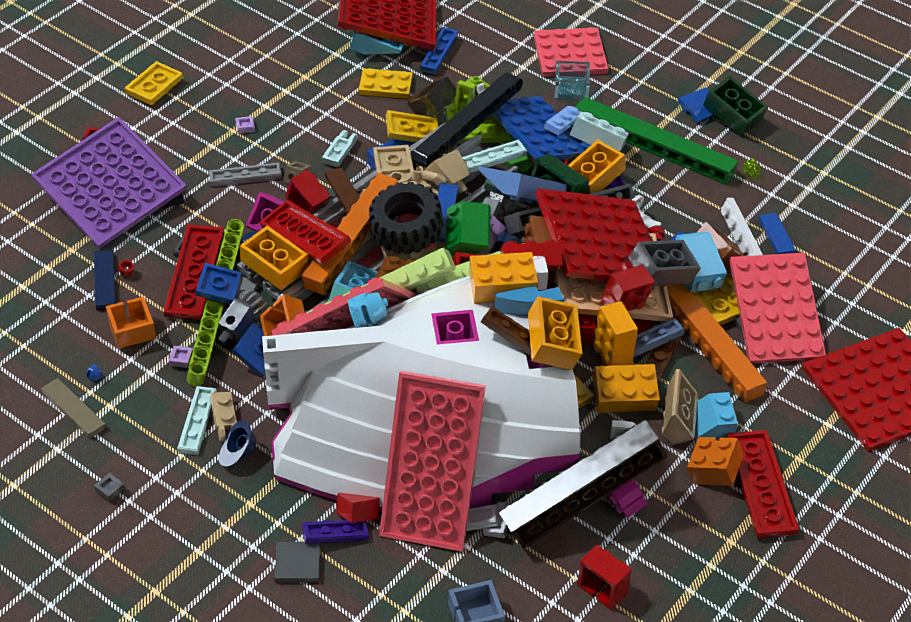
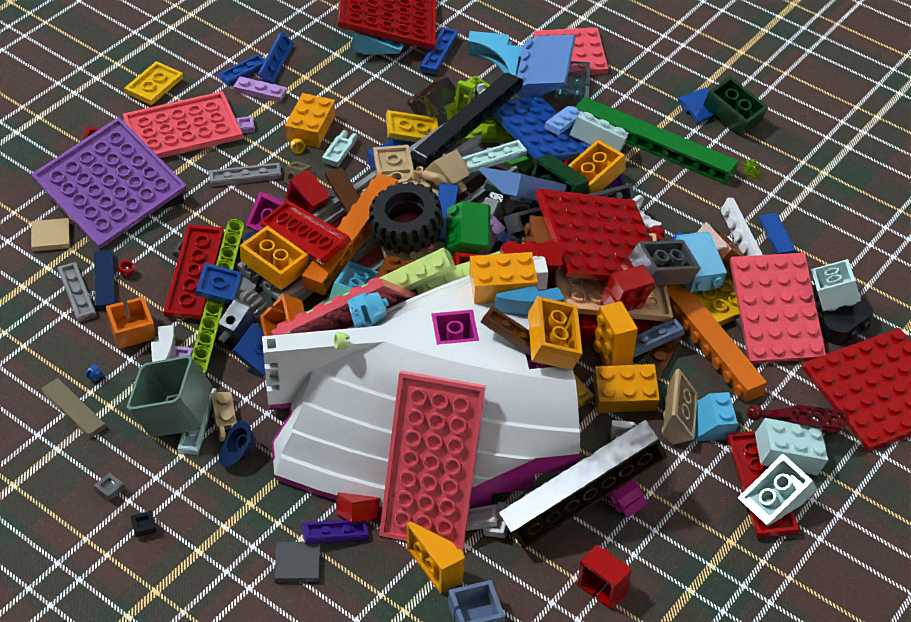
yellow plate [359,68,413,99] -> none
orange piece [687,437,744,486] -> none
none -> tan tile [31,218,70,252]
none -> light grey tile [58,262,97,323]
none -> coral plate [123,91,243,158]
none -> sand green plate [126,355,213,438]
none -> black plate [130,511,157,537]
none -> white slope [151,325,175,362]
none -> blue tile [218,54,265,86]
none -> lavender plate [233,77,287,103]
none -> blue plate [257,32,294,84]
none -> light orange brick [285,93,335,148]
none -> yellow hinge [290,138,305,154]
none -> yellowish green hinge [334,332,350,350]
none -> light orange slope [407,521,465,594]
none -> medium azure arch [467,31,524,76]
none -> medium blue slope [517,34,576,98]
none -> light aqua slope [738,454,818,526]
none -> dark red piece [746,405,849,435]
none -> light aqua brick [755,418,828,475]
none -> light aqua brick [811,259,861,311]
none -> black brick [820,297,873,345]

